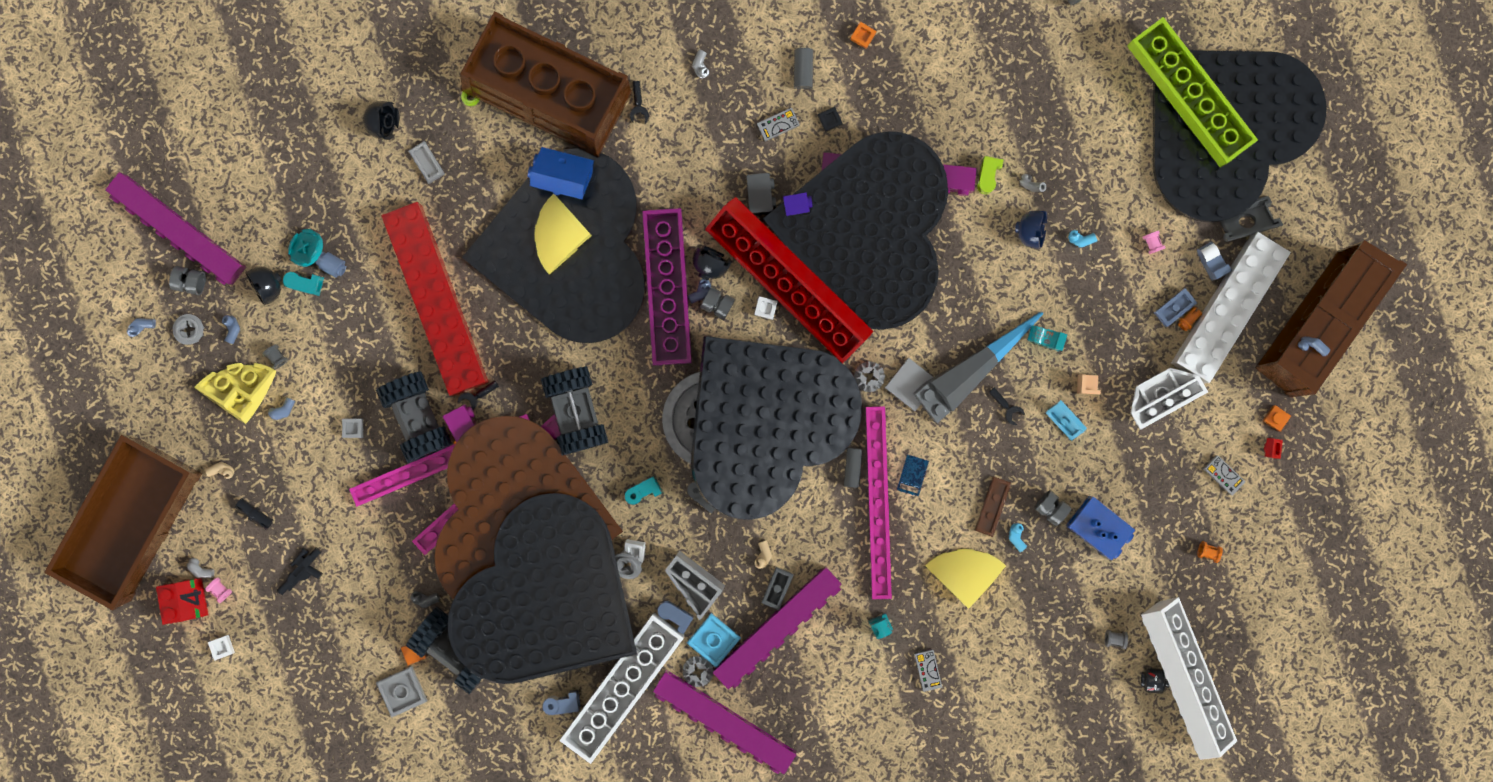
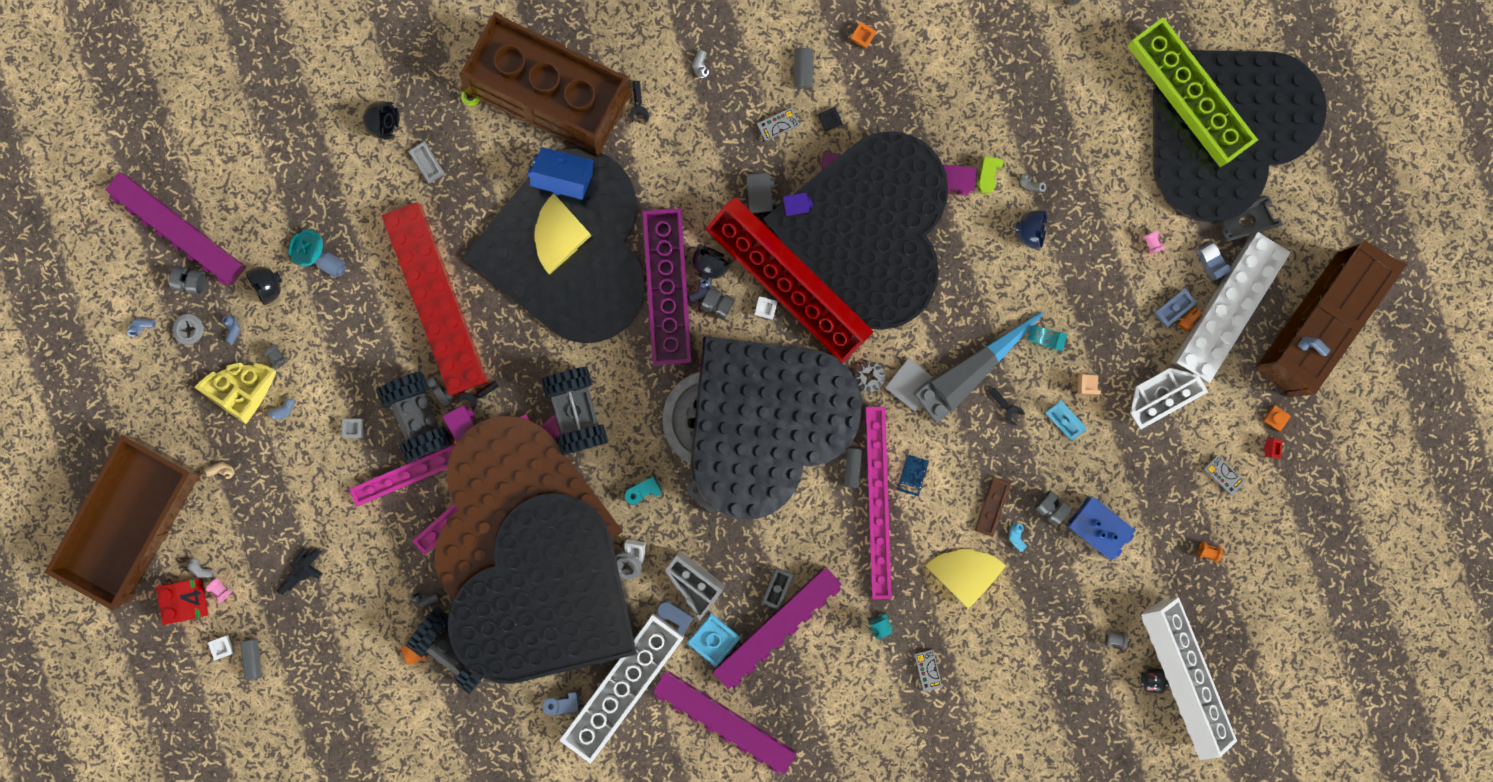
black pin [234,498,274,530] -> none
teal leg [283,272,324,296] -> none
light grey tile [376,666,428,718] -> none
light grey gear [683,656,713,687] -> none
tan arm [754,540,772,569] -> none
medium azure arm [1068,230,1097,247] -> none
none -> dark grey brick [240,638,262,681]
none -> dark grey plate [426,376,453,408]

